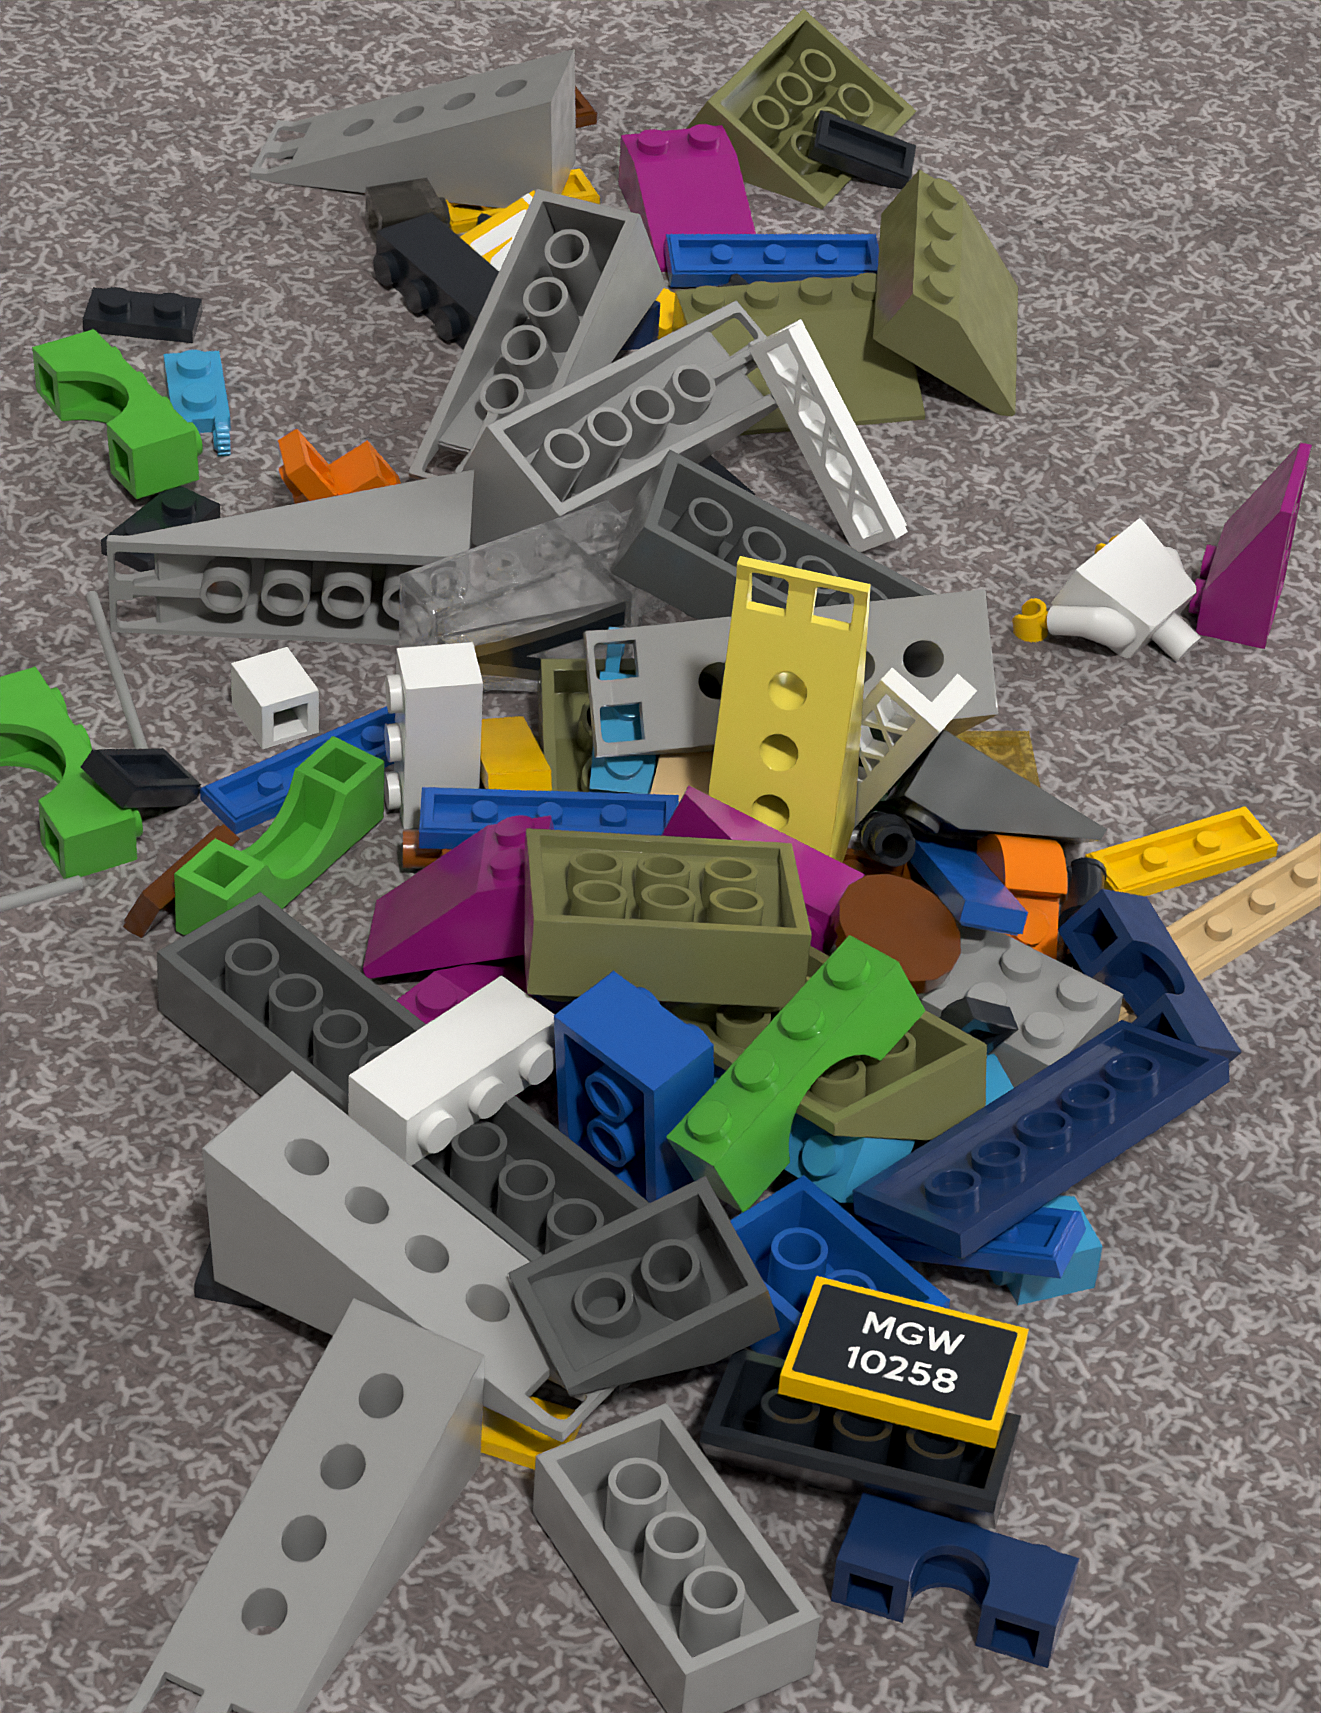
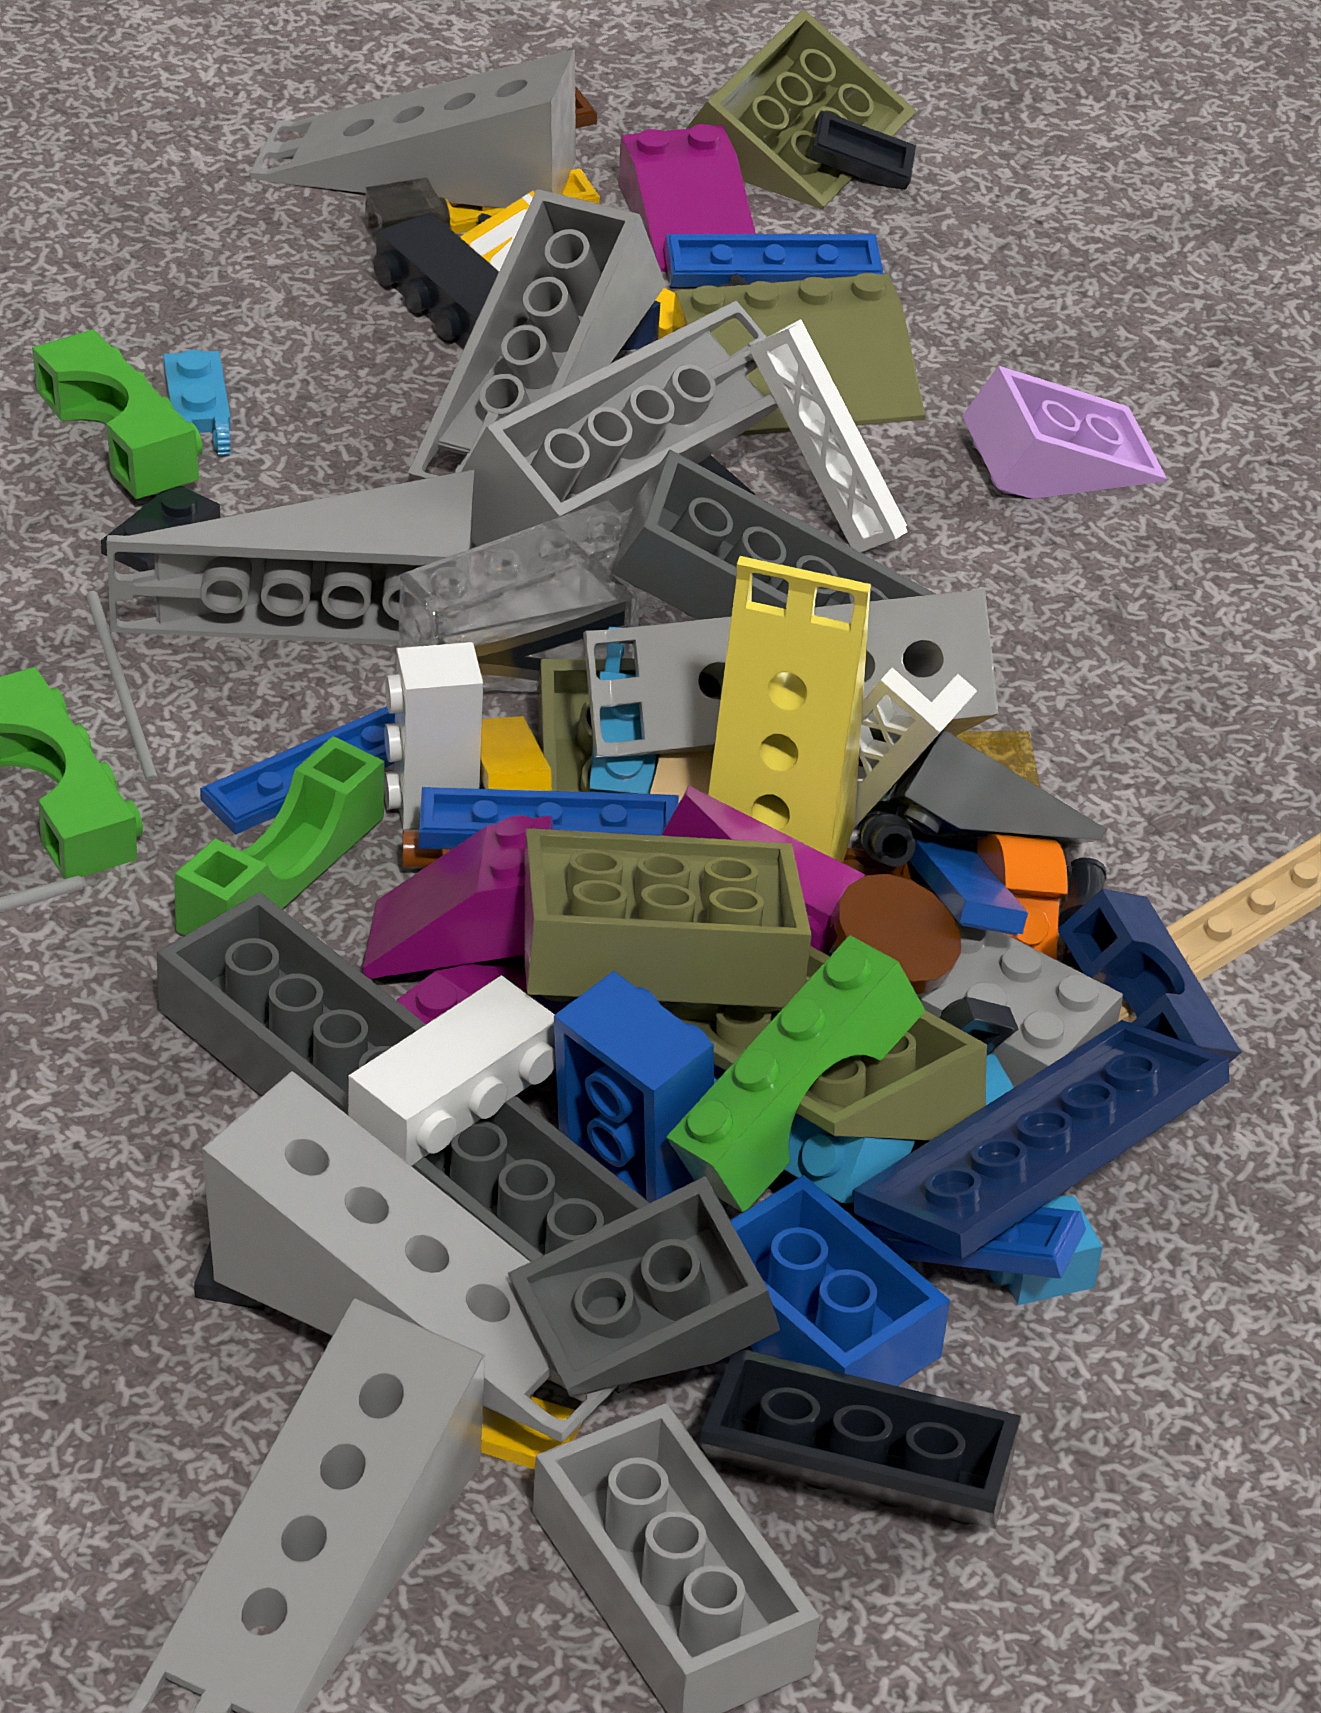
black tile [81,748,202,808] -> none
black plate [83,287,202,343] -> none
reddish brown tile [123,824,240,938] -> none
white brick [231,647,319,749] -> none
orange brick [278,428,401,504] -> none
tile [778,1276,1029,1449] -> none
dark blue arch [831,1492,1080,1668] -> none
olive slope [873,169,1018,417] -> none
white torso [1012,518,1202,663] -> none
yellow tile [1085,806,1278,896] -> none
magenta slope [1188,442,1312,649] -> none
none -> lavender slope [962,366,1167,499]

